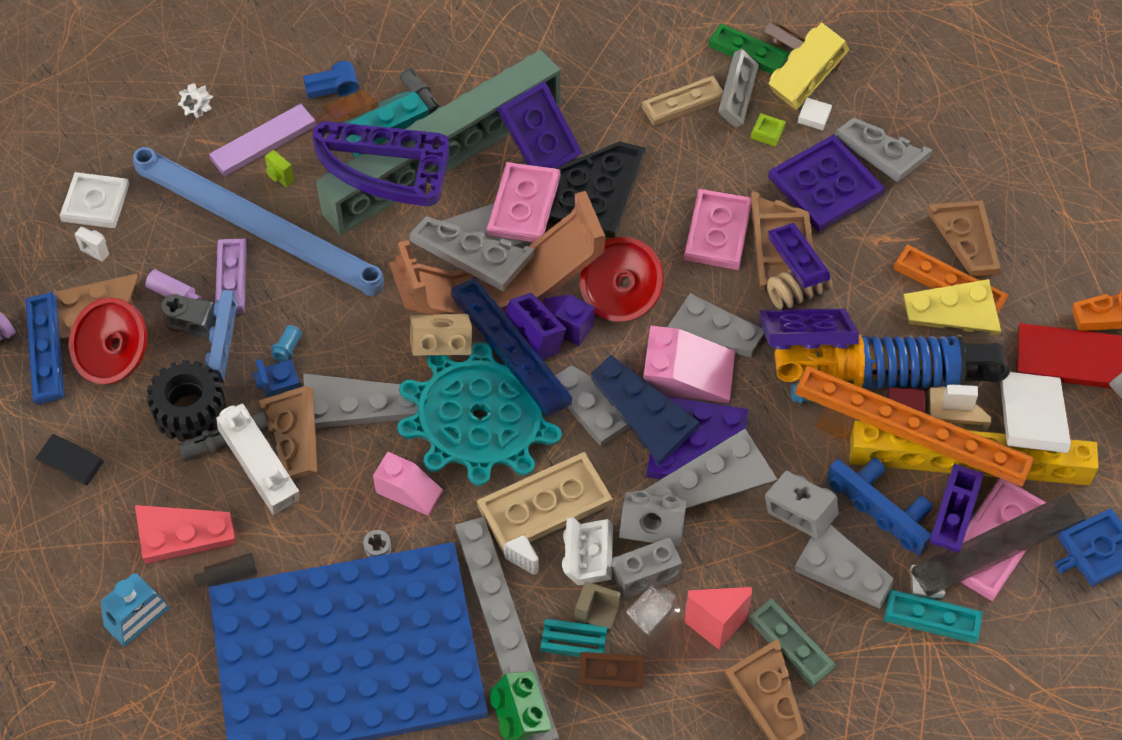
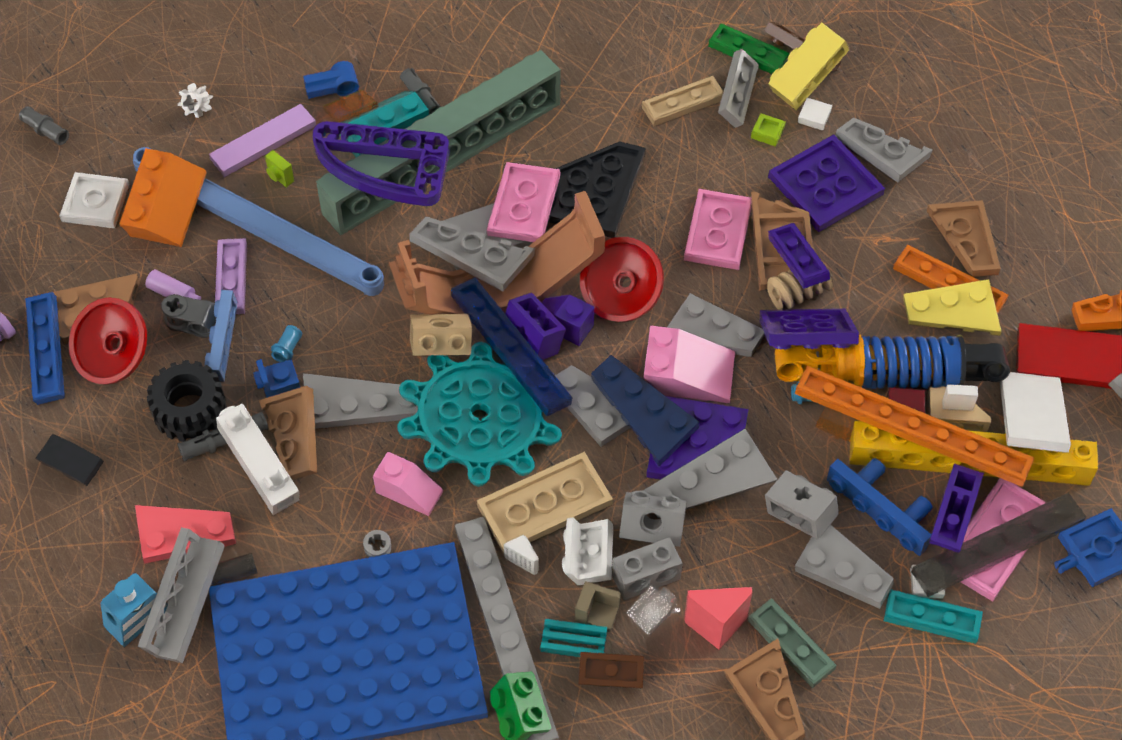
white plate [75,226,109,262] -> none
dark purple plate [497,81,583,169] -> none
none -> dark grey pin [19,106,69,145]
none -> orange slope [119,148,207,247]
none -> light grey fence [138,527,225,663]

